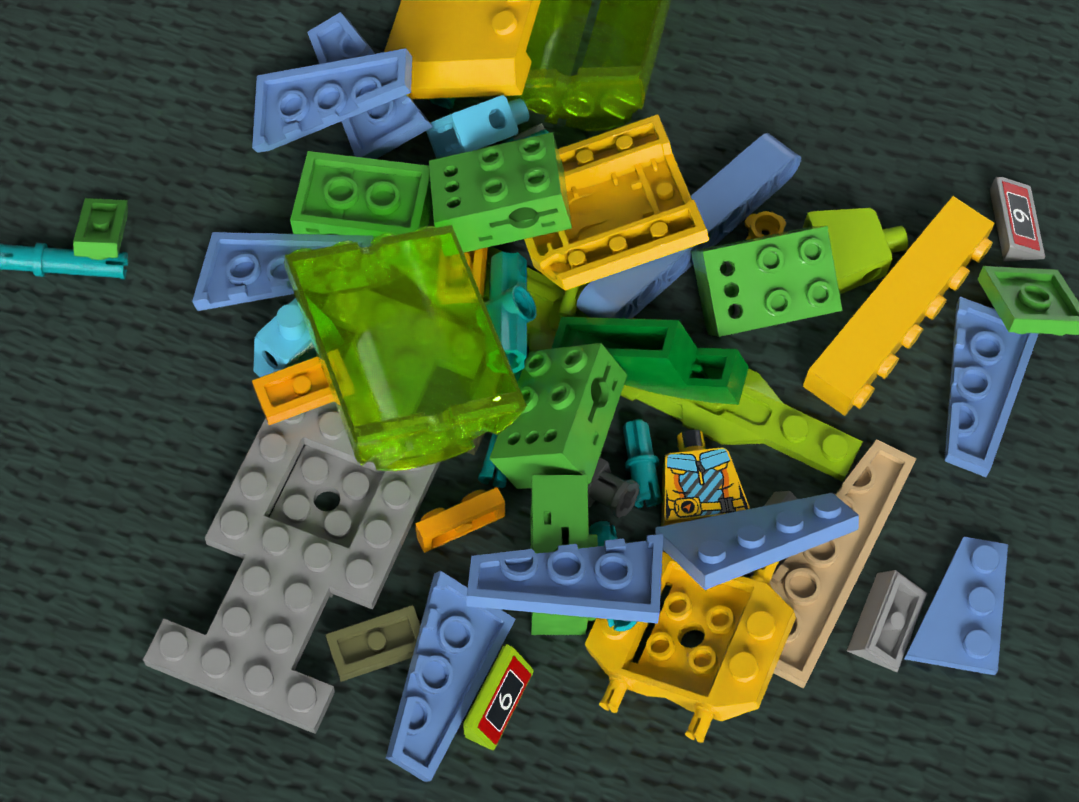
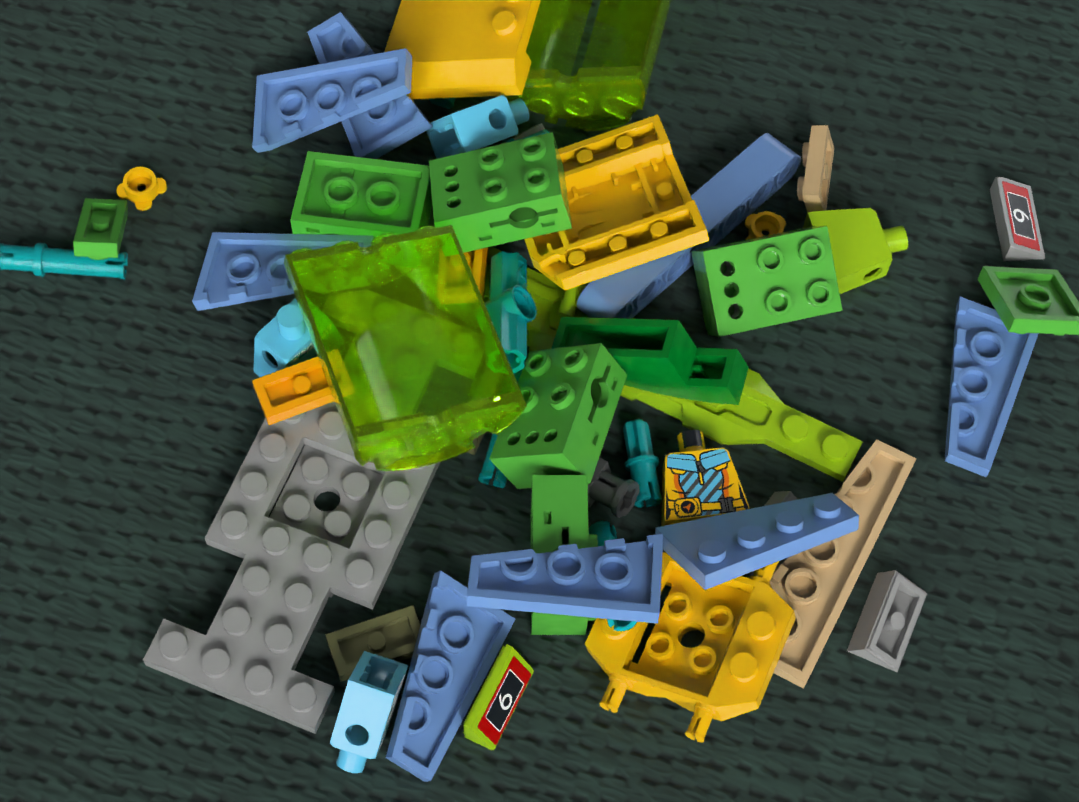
light orange plate [415,487,505,553] -> none
yellow brick [803,196,995,416] -> none
medium blue wing [904,537,1008,675] -> none
none -> yellow plate [116,166,167,211]
none -> medium azure torso [330,651,408,773]
none -> tan plate [797,125,834,212]

